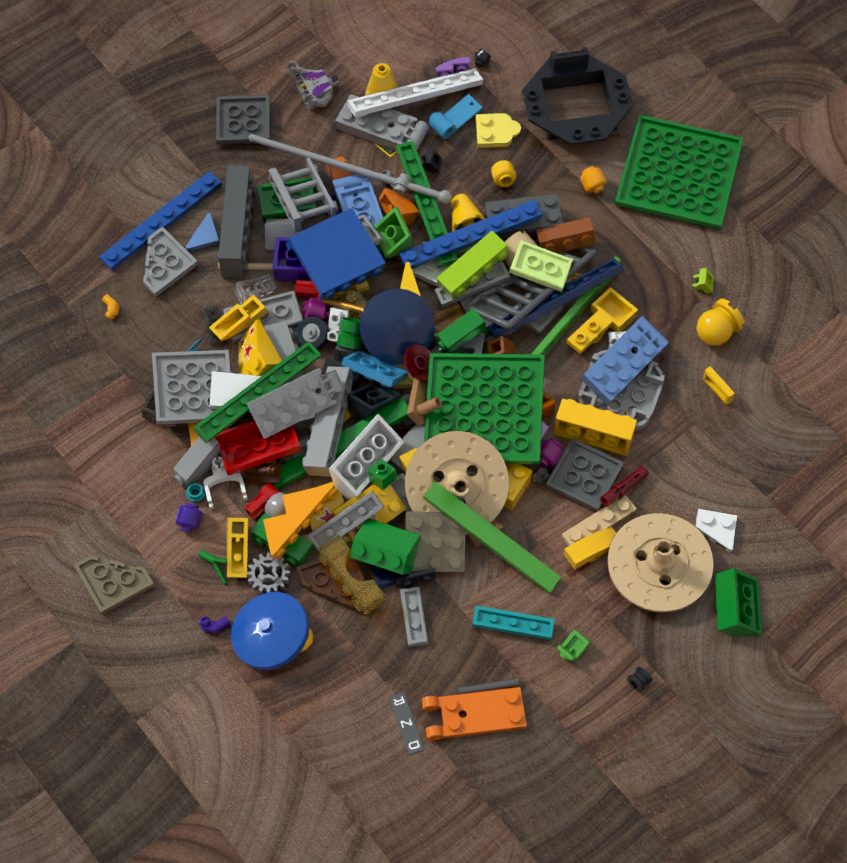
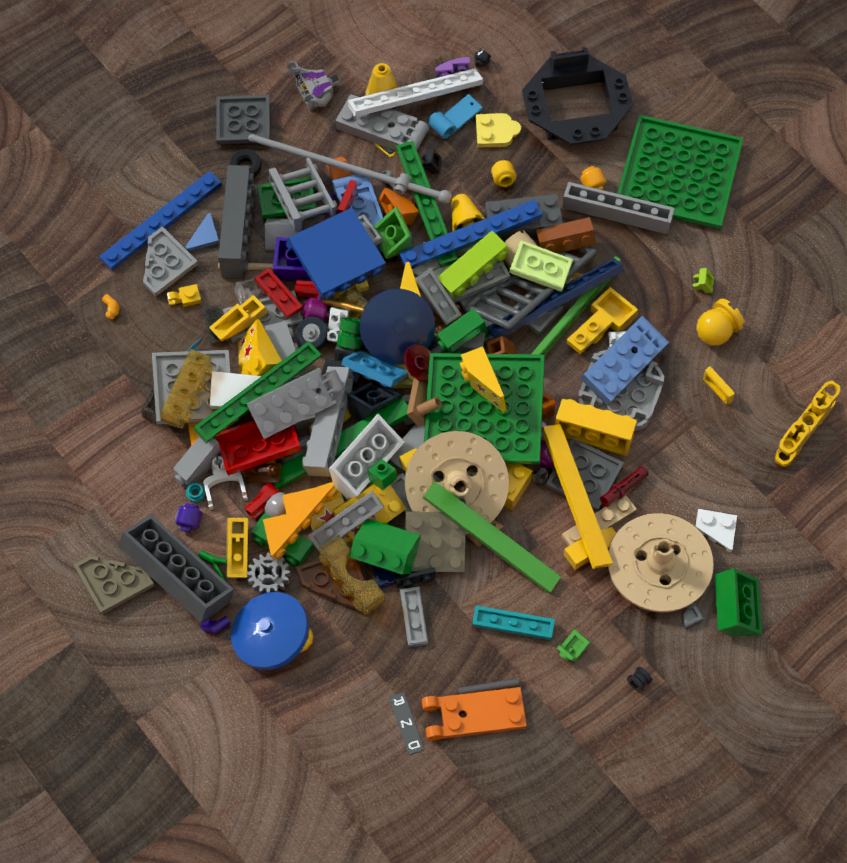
none -> dark grey brick [119,514,234,623]
none -> clear yellow brick [160,349,214,429]
none -> yellow plate [167,284,201,307]
none -> black tyre [229,149,262,178]
none -> red plate [254,268,303,319]
none -> red tile [338,180,357,214]
none -> light grey tile [415,268,461,326]
none -> yellow slope [460,346,507,413]
none -> yellow tile [542,424,613,569]
none -> light grey brick [563,182,675,234]
none -> flat silver tile [683,603,704,629]
none -> yellow piece [775,381,840,467]

